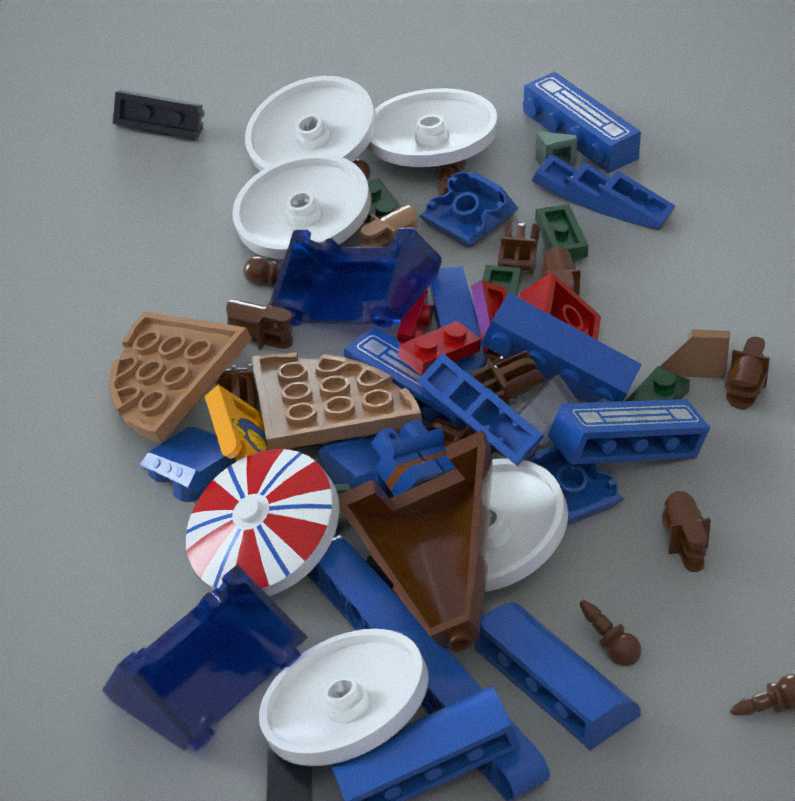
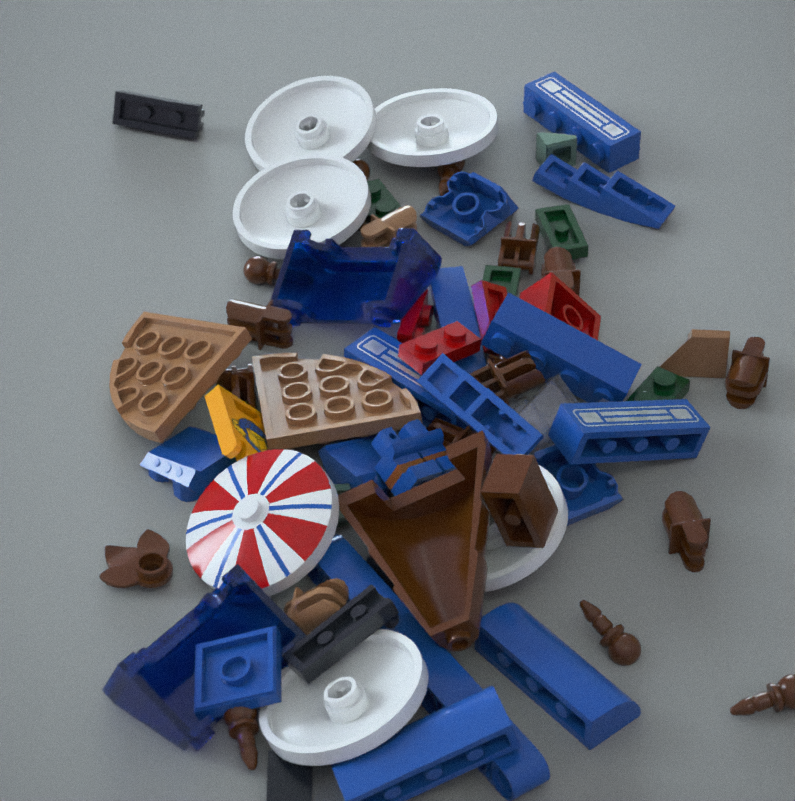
none -> reddish brown plate [99,529,173,588]
none -> blue tile [194,626,282,721]
none -> reddish brown bar [223,707,259,771]
none -> medium nougat arm [279,578,349,645]
none -> black hinge [281,584,399,685]
none -> reddish brown brick [481,454,558,548]

